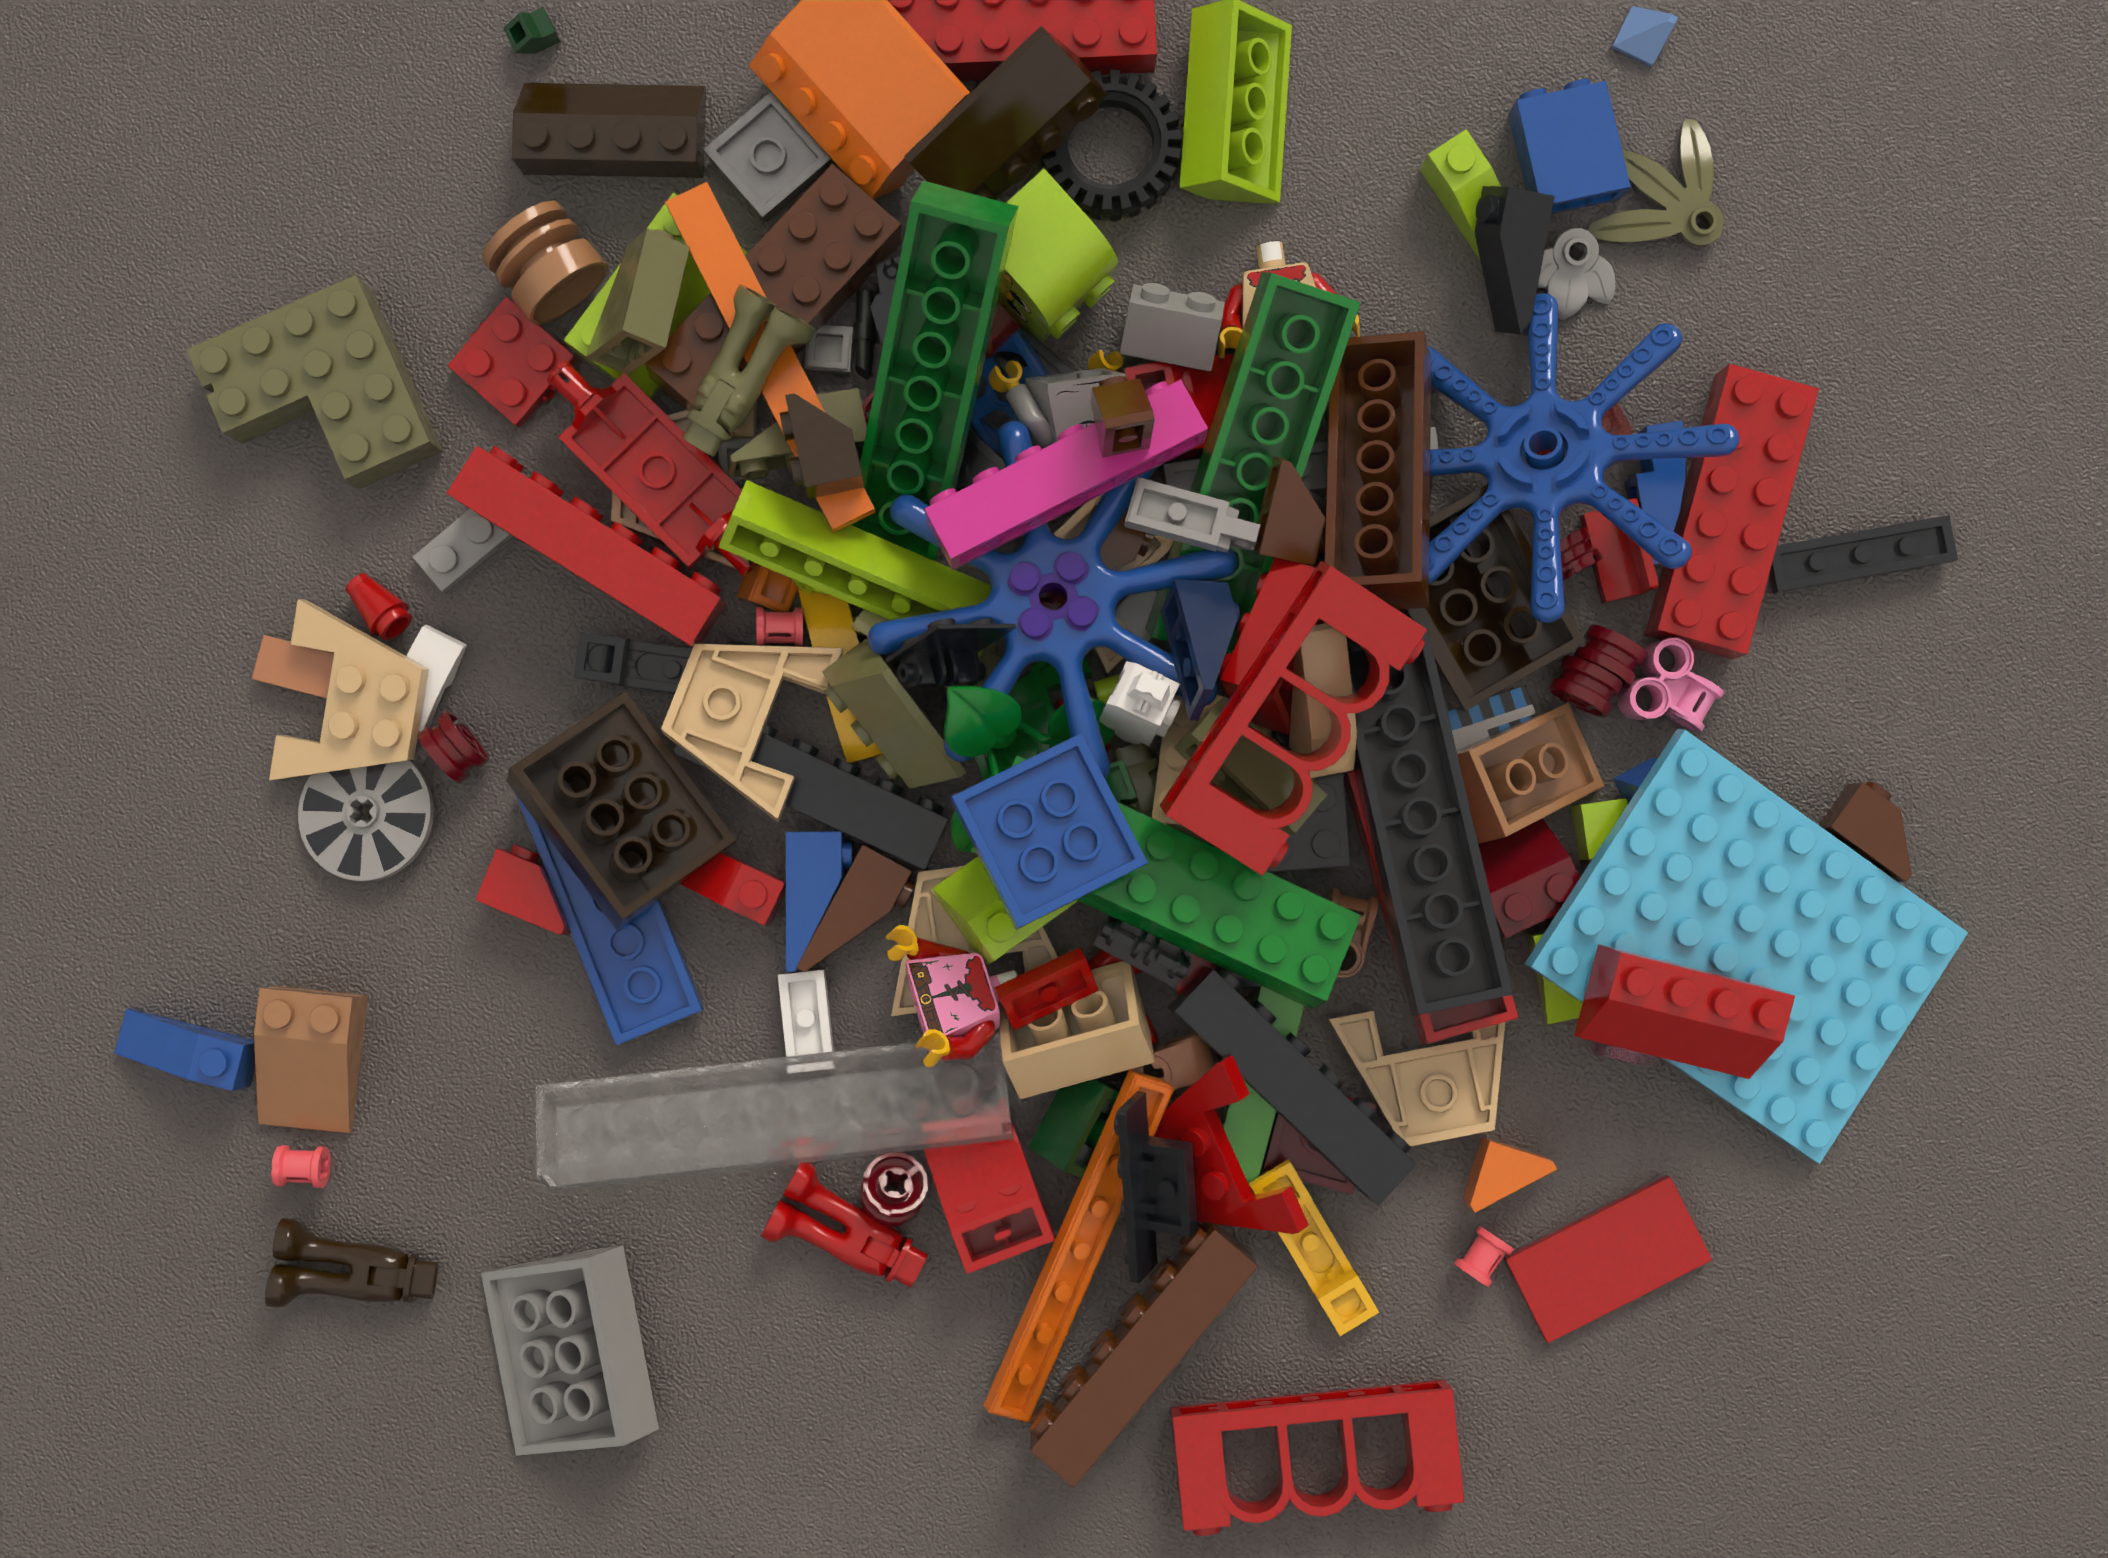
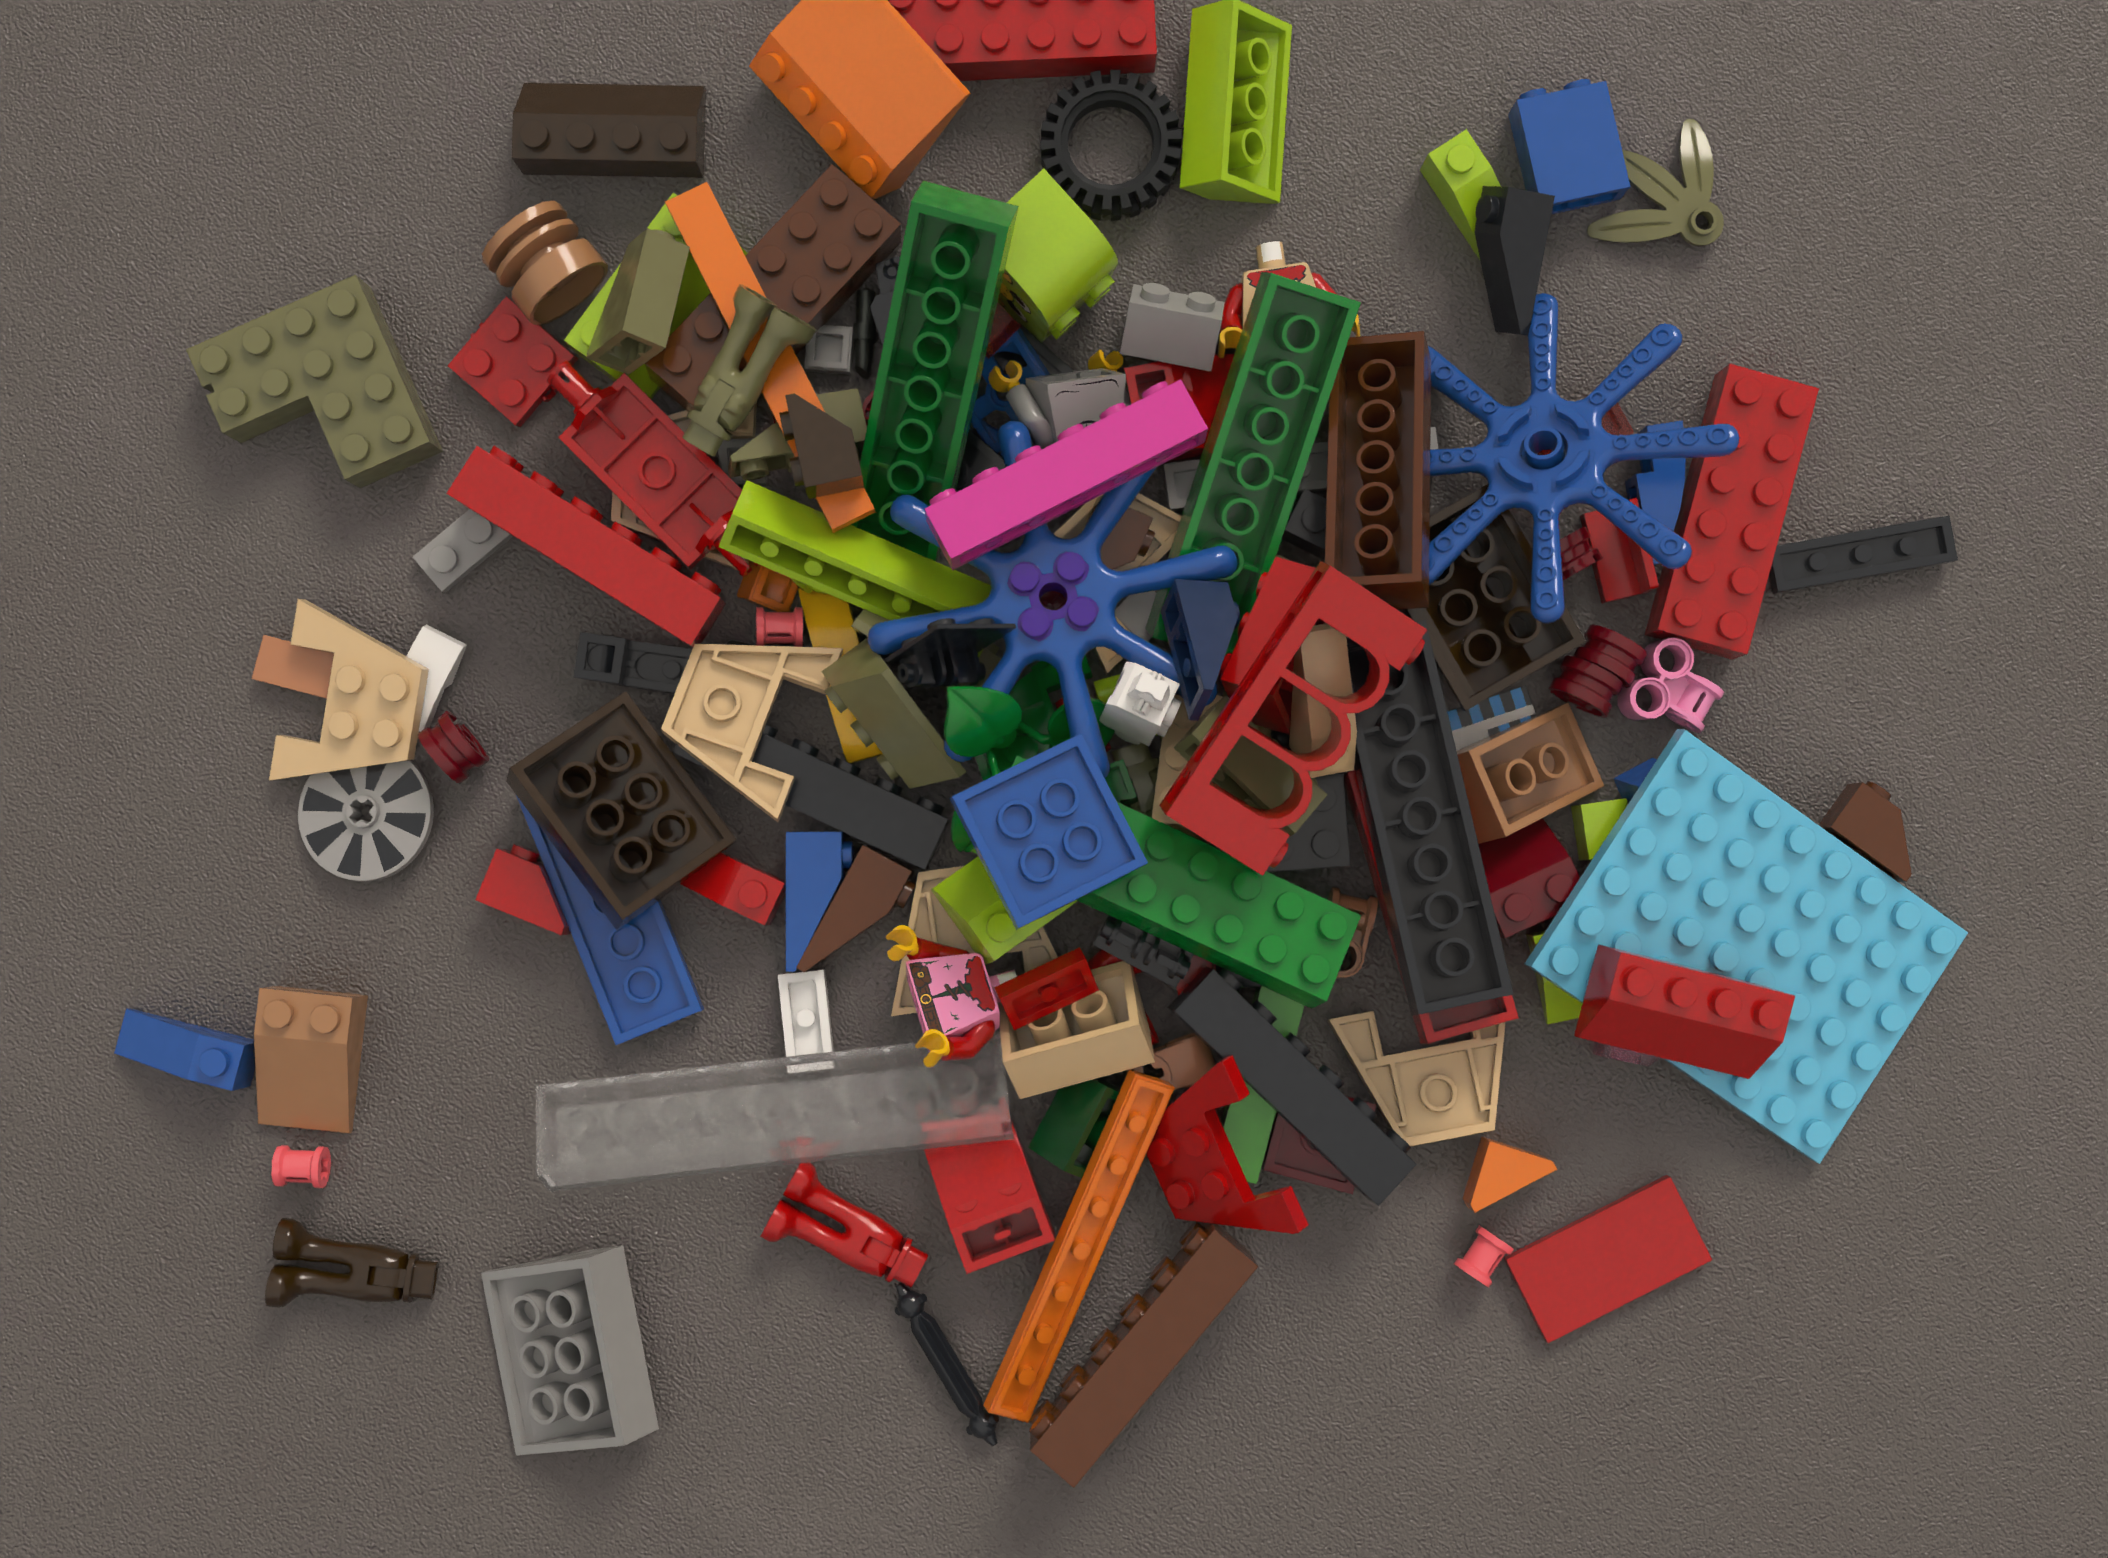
red cone [345,573,412,640] -> none
dark green piece [503,7,561,54] -> none
flat silver plate [703,92,833,222] -> none
dark red wheel [860,1152,928,1226] -> none
dark brown slope [904,26,1108,200] -> none
reddish brown slope [1091,376,1155,458] -> none
black bracket [1114,1091,1198,1283] -> none
light grey hinge [1124,478,1261,553] -> none
red fence [1170,1380,1465,1536] -> none
yellow slope [1248,1159,1380,1336] -> none
reddish brown slope [1254,456,1326,566] -> none
light grey plate [1538,228,1616,320] -> none
medium blue slope [1611,6,1678,67] -> none
none -> black wheel [895,1283,999,1446]

